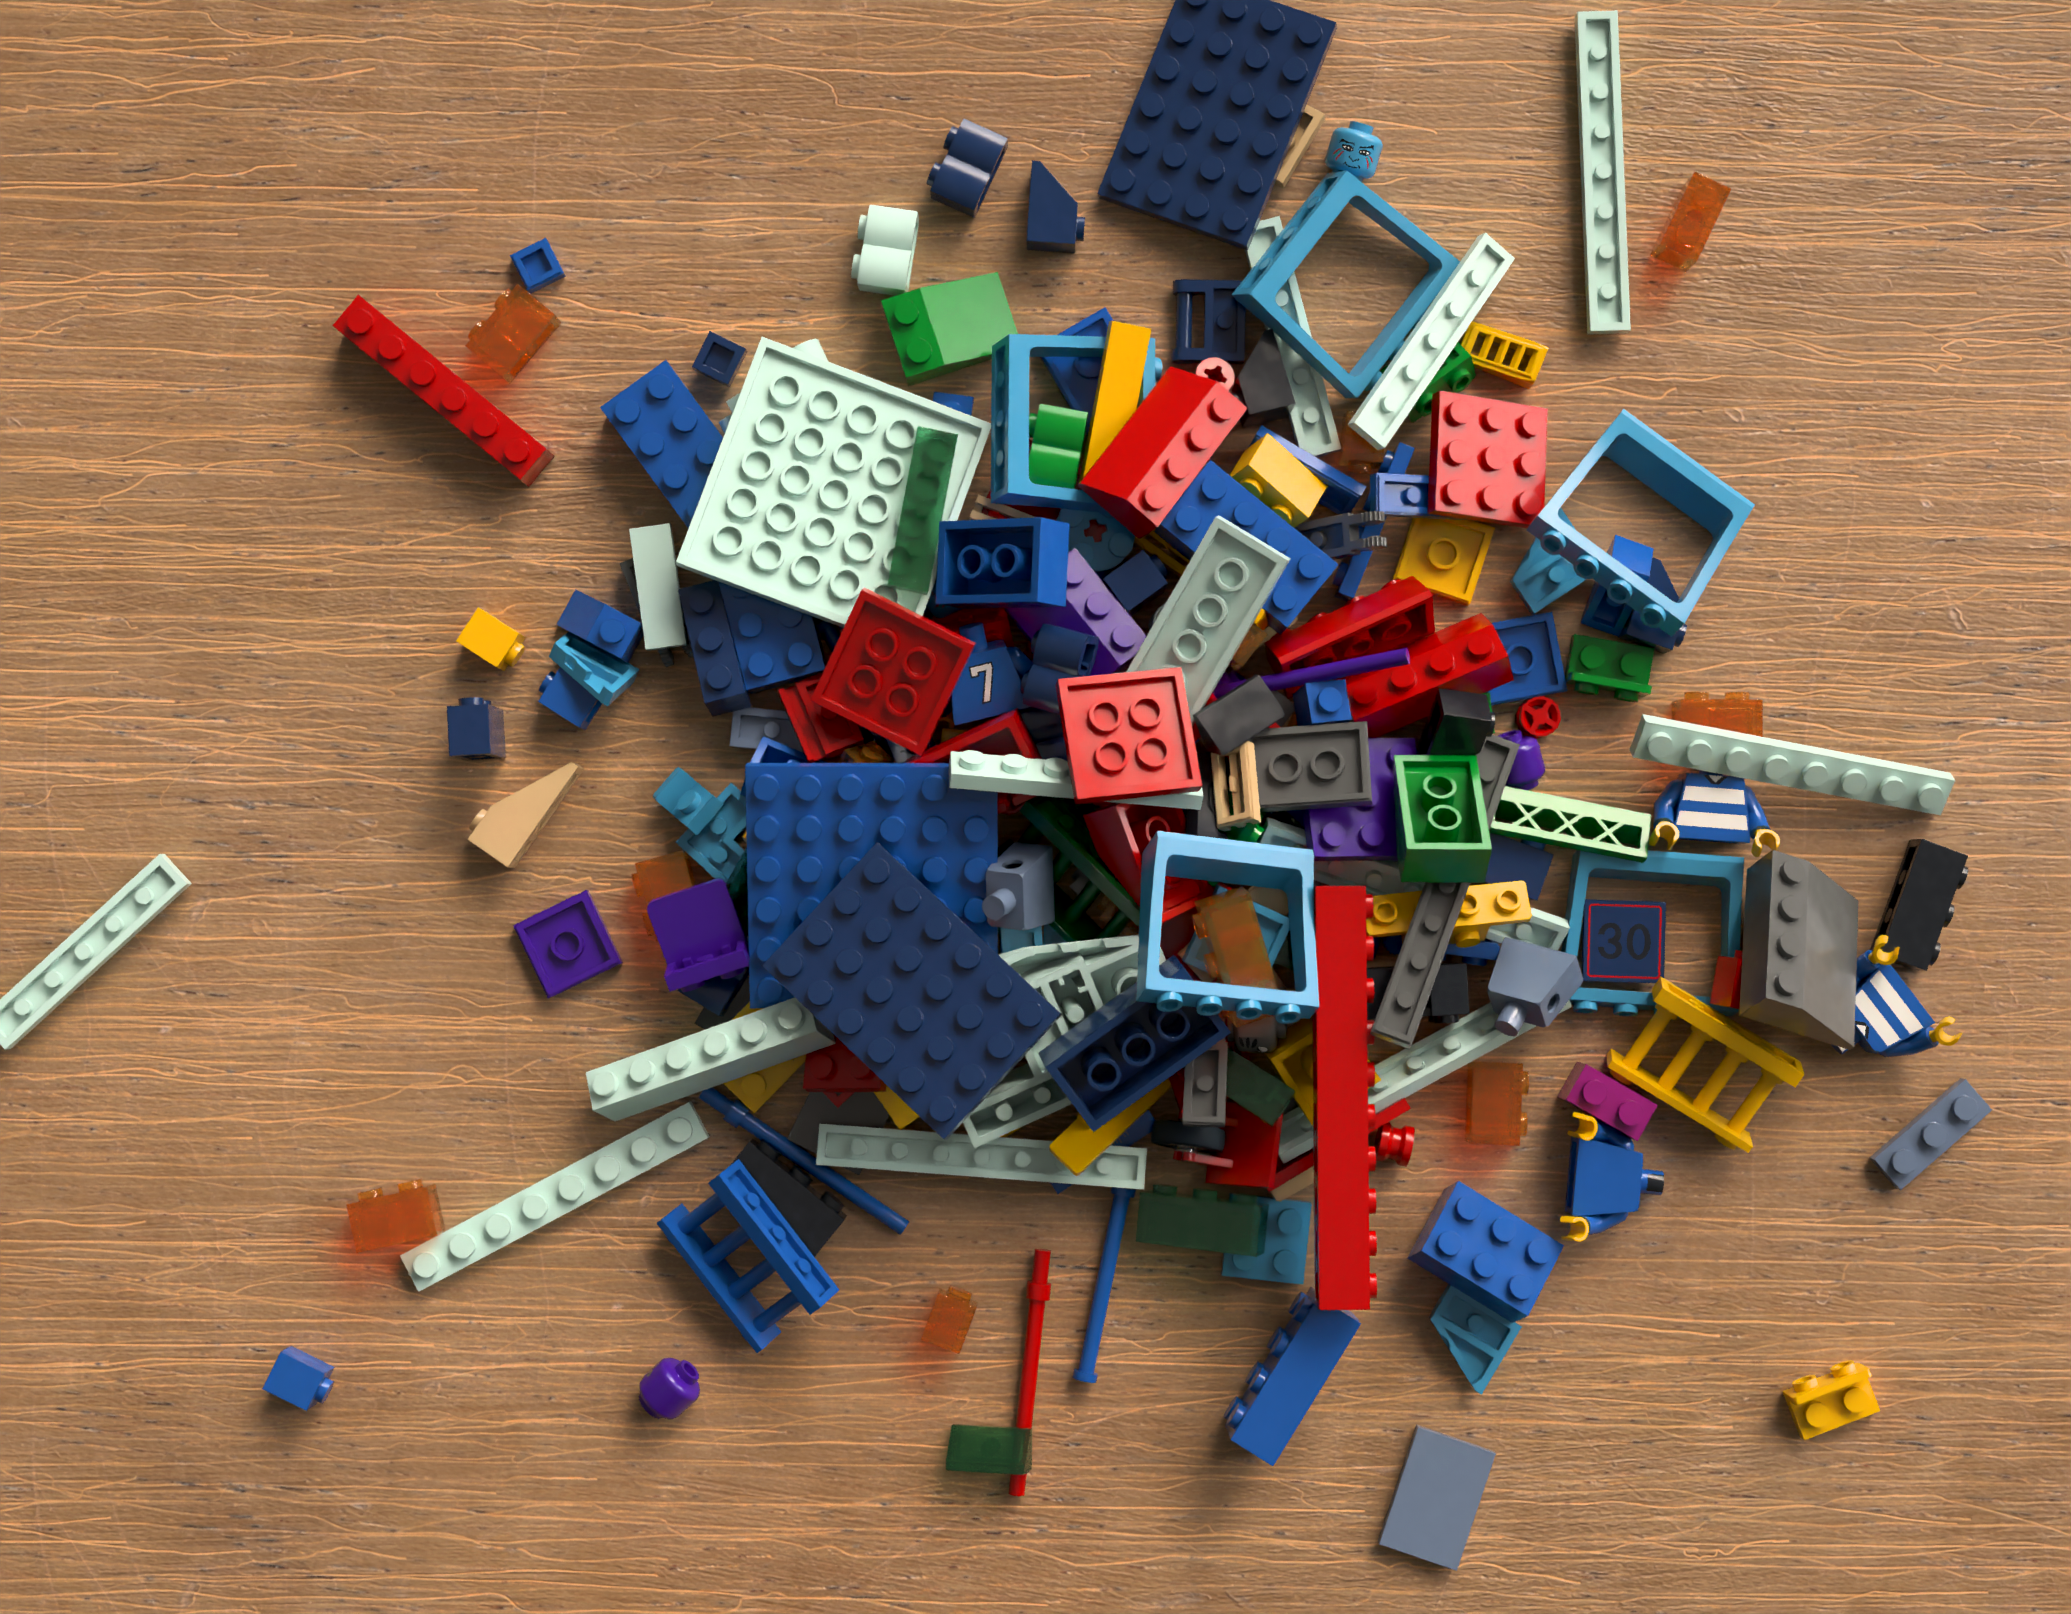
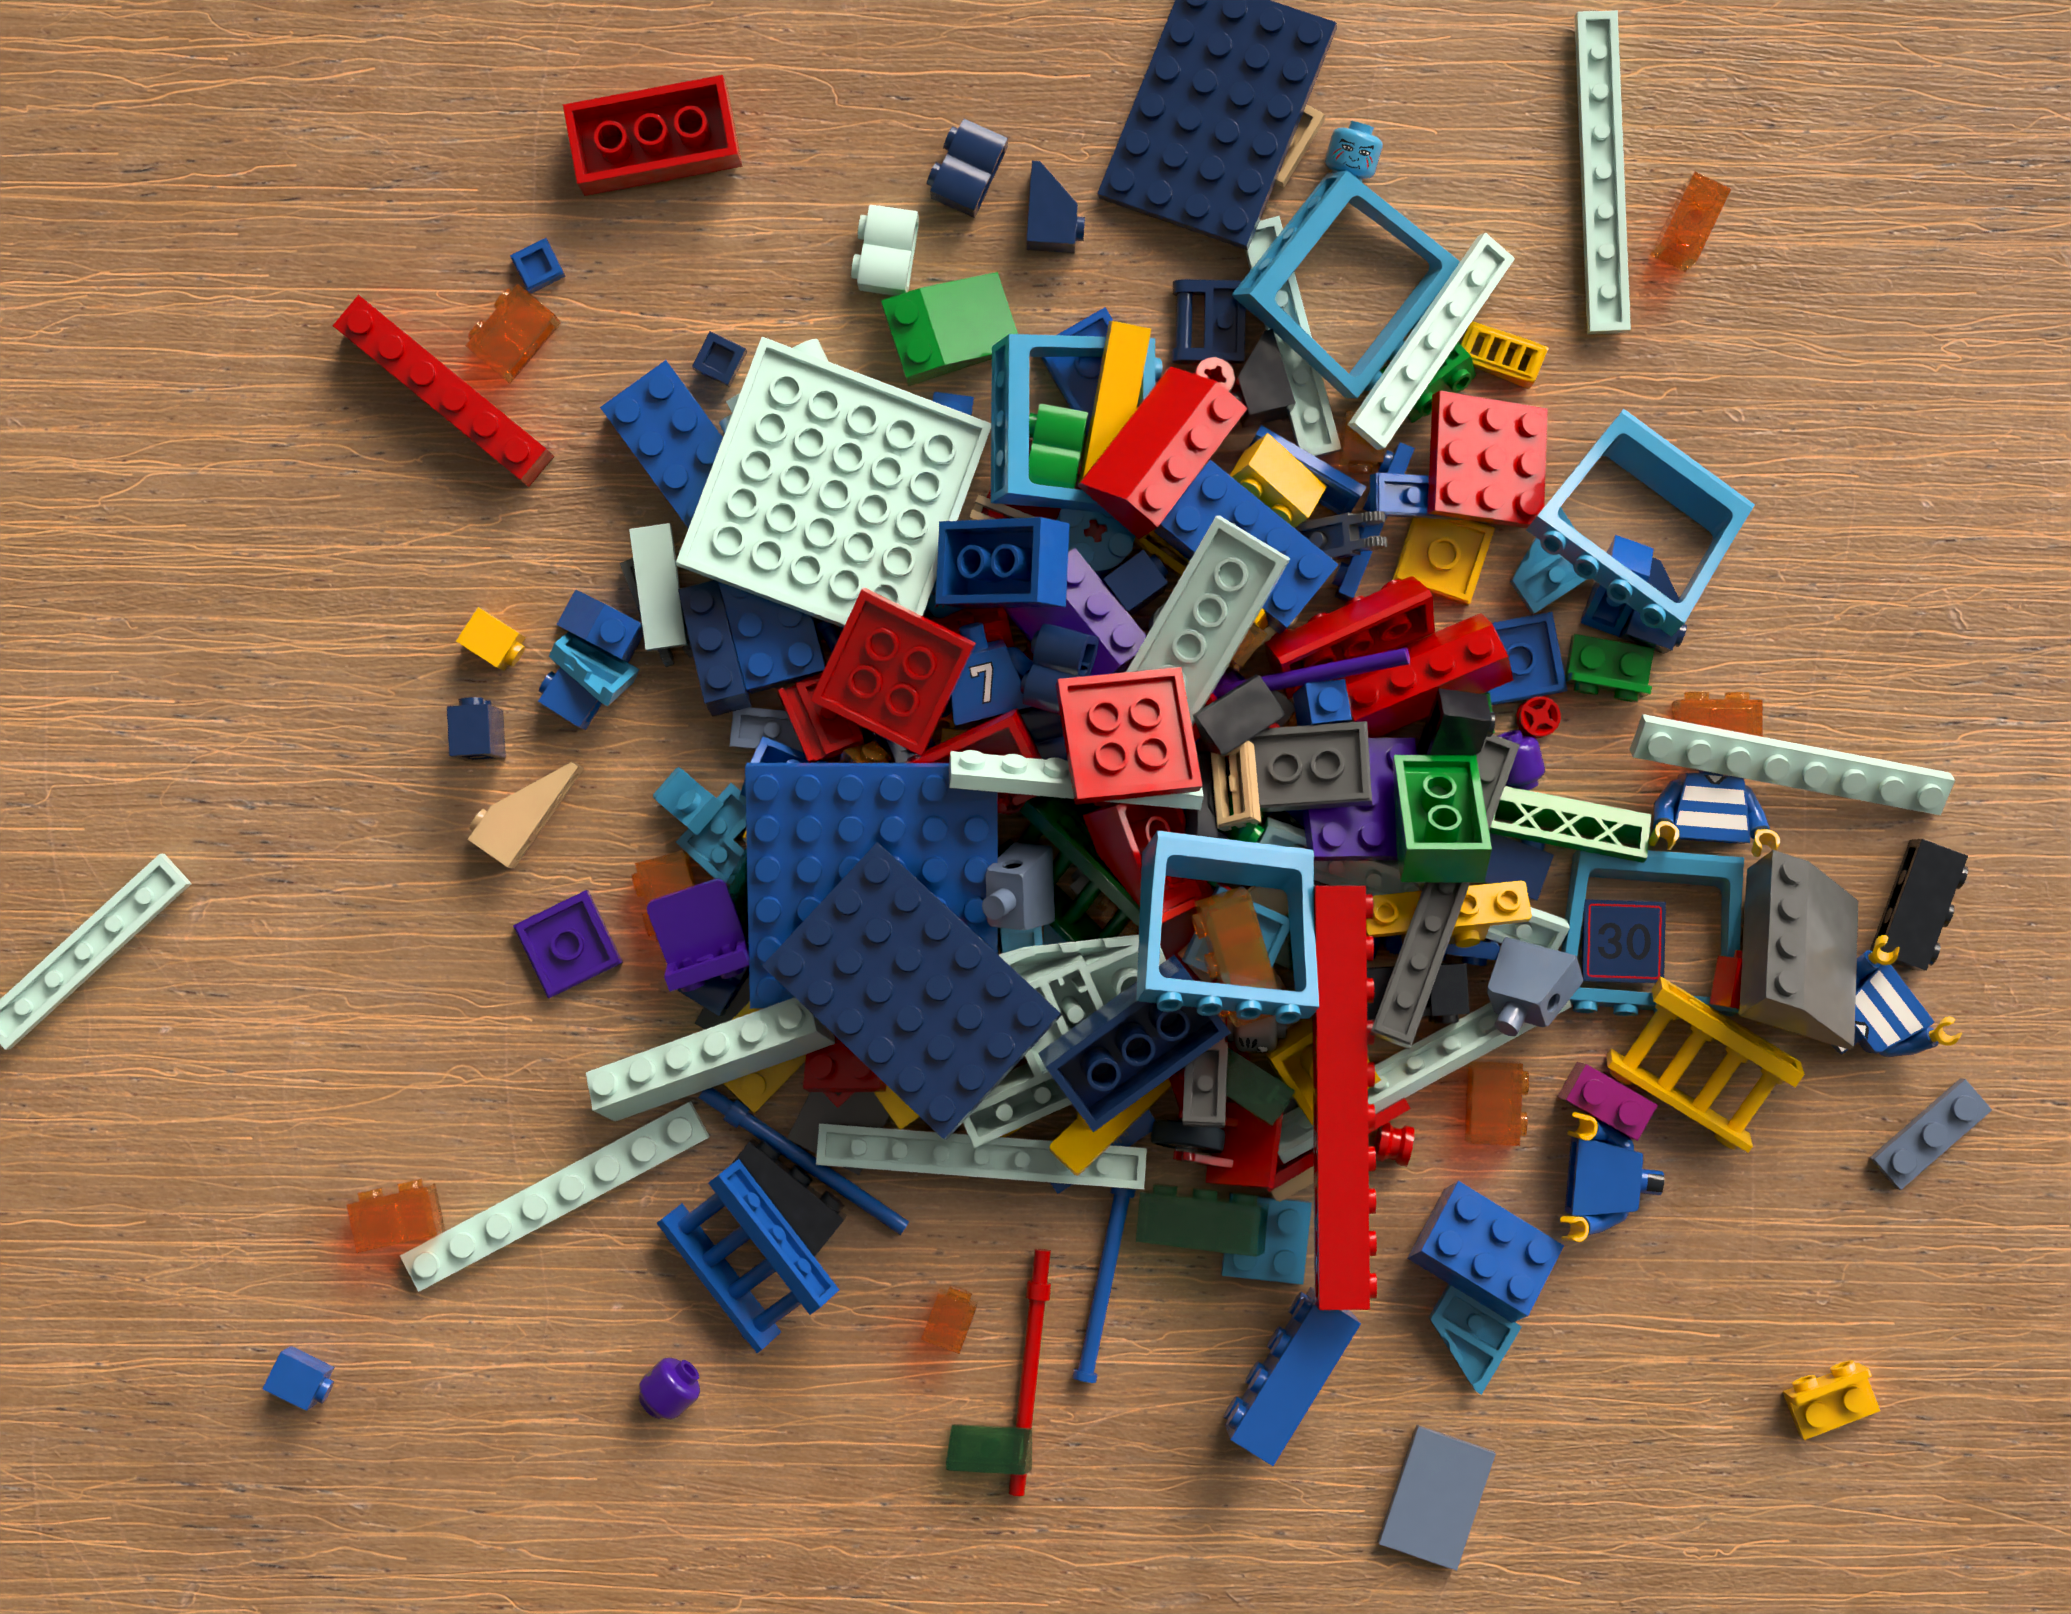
clear green tile [886,426,958,595] -> none
none -> red brick [563,75,743,196]

